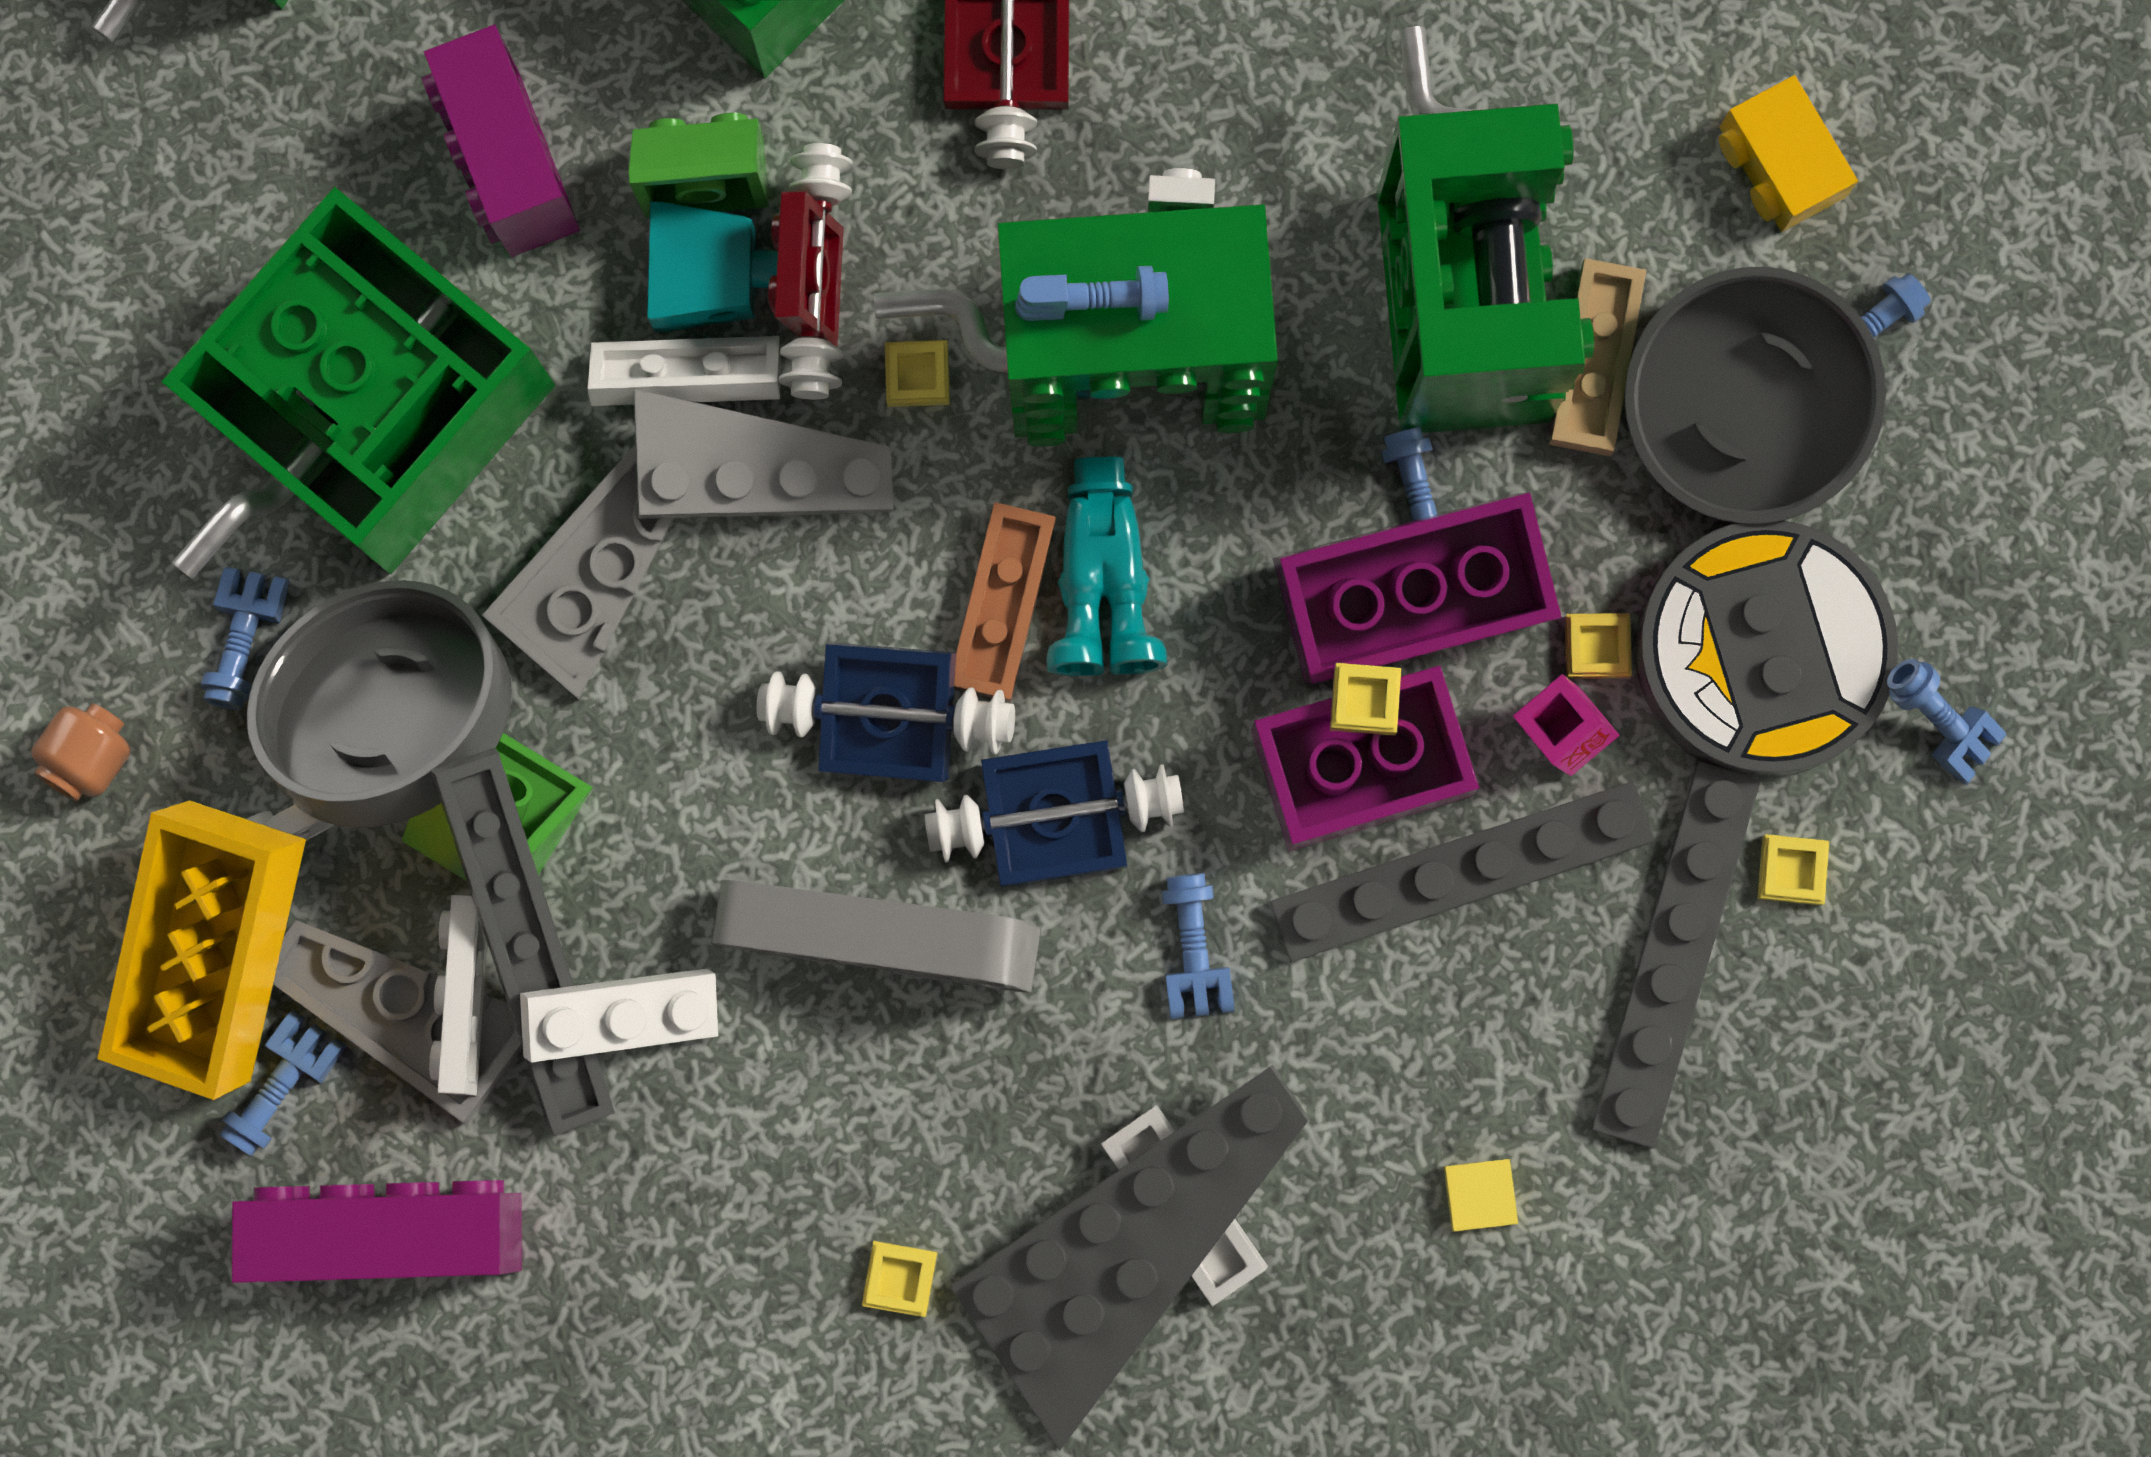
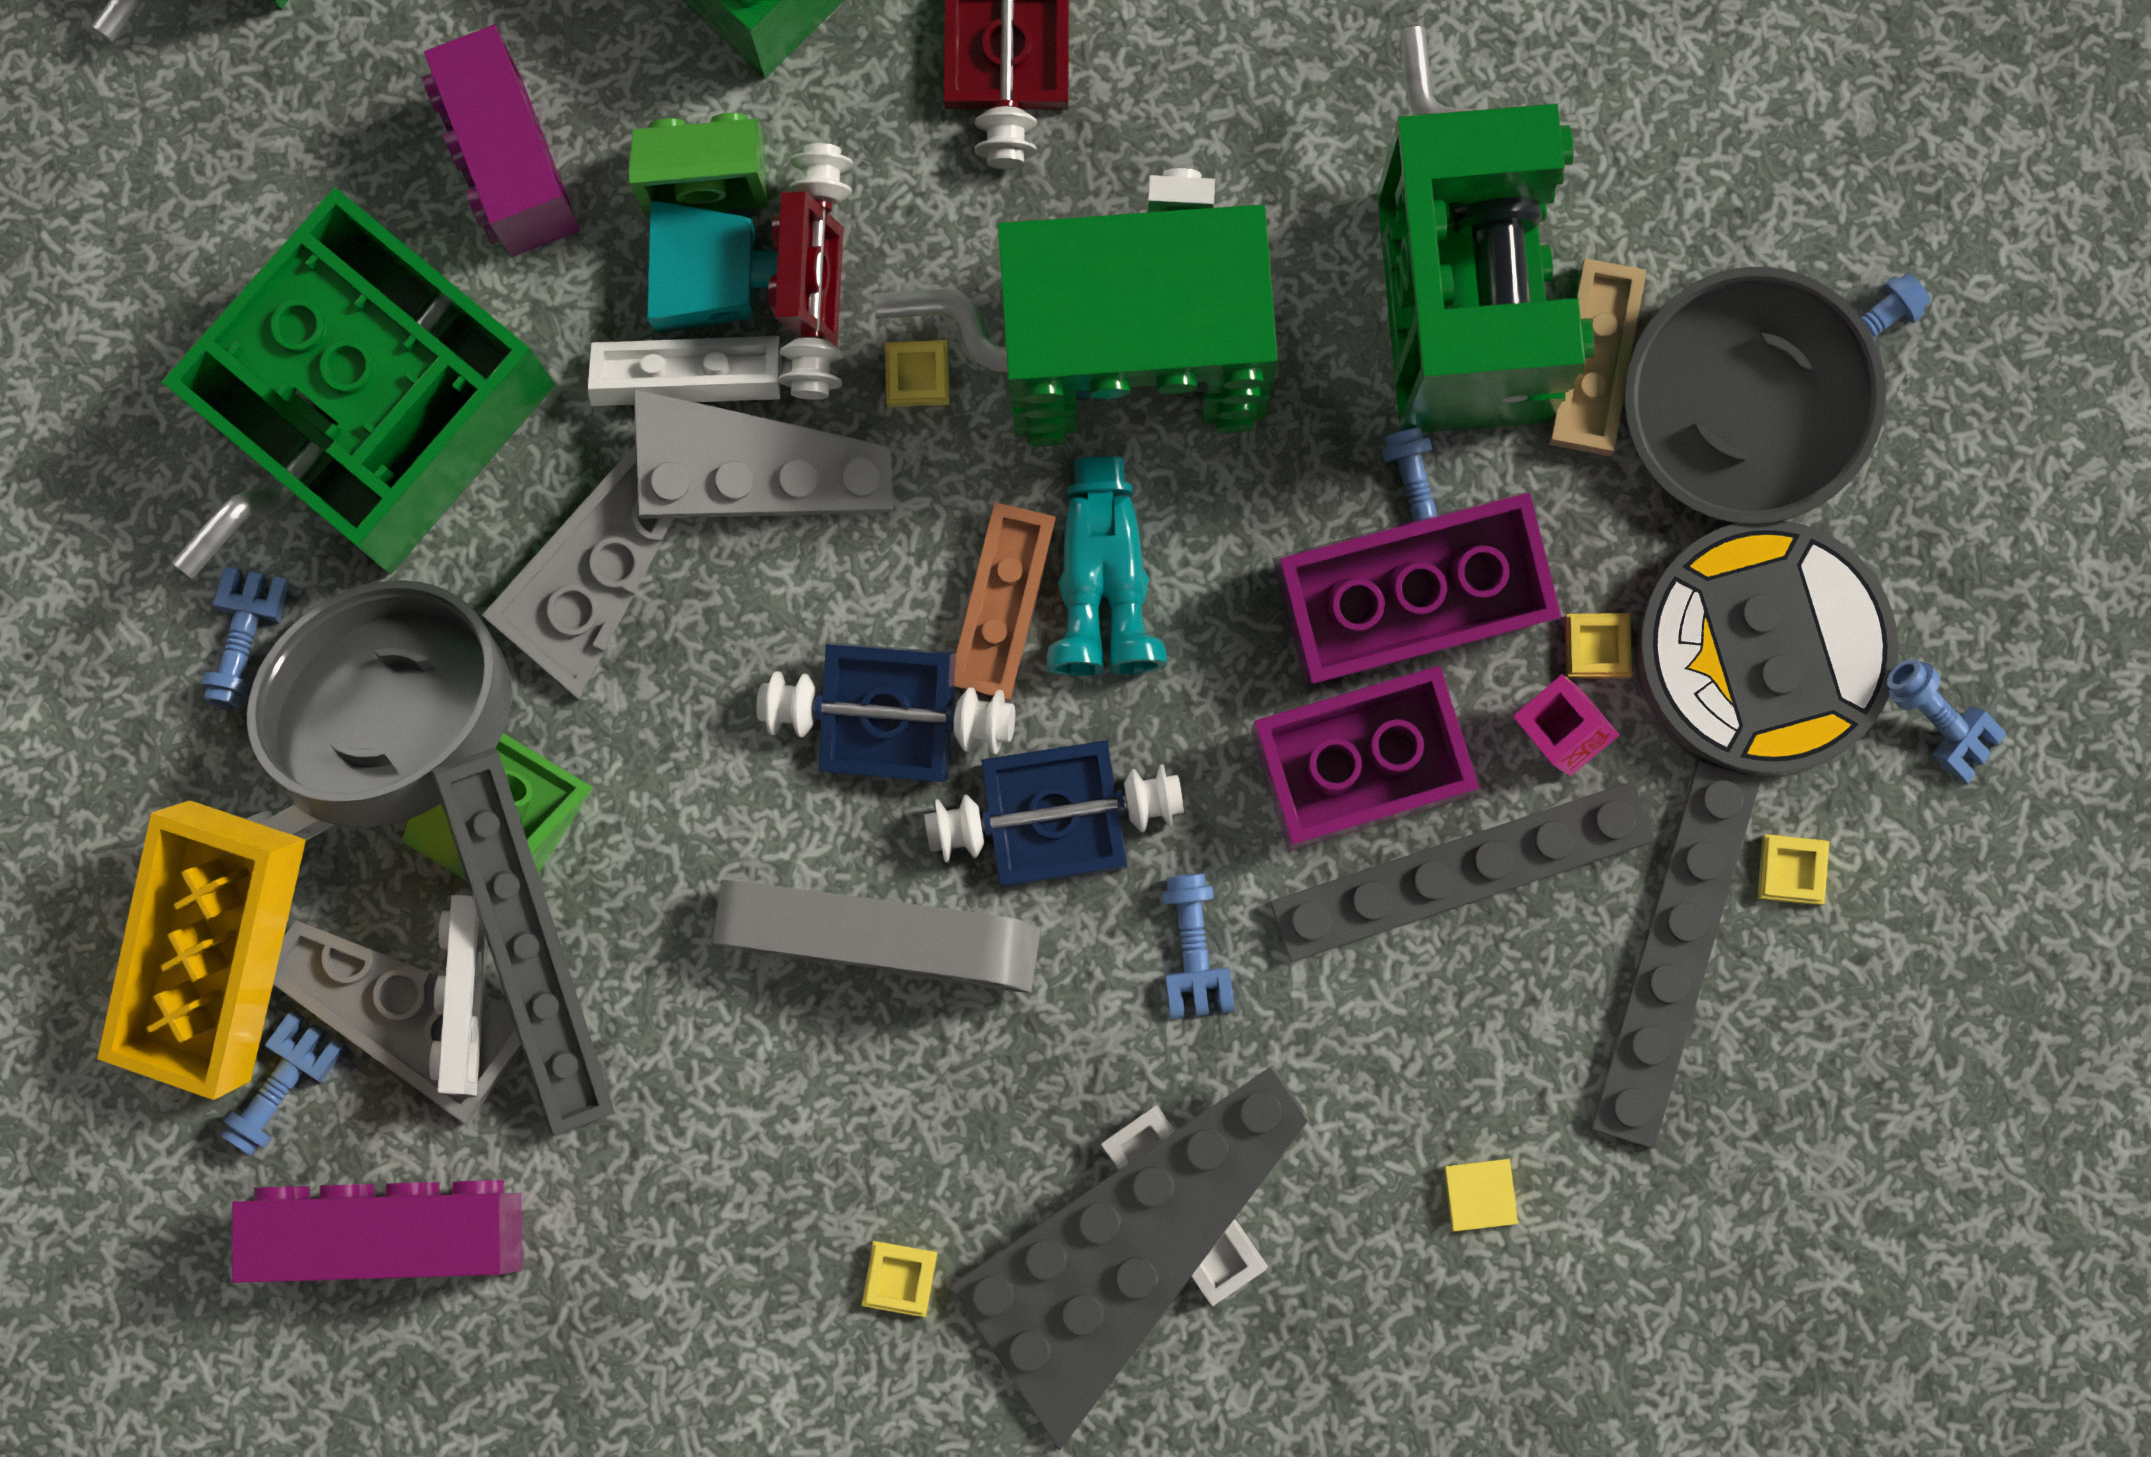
nougat head [31,703,131,802] -> none
white plate [520,969,718,1063] -> none
medium blue hinge [1015,266,1169,321] -> none
light yellow tile [1330,663,1401,736] -> none
yellow brick [1718,75,1859,232] -> none

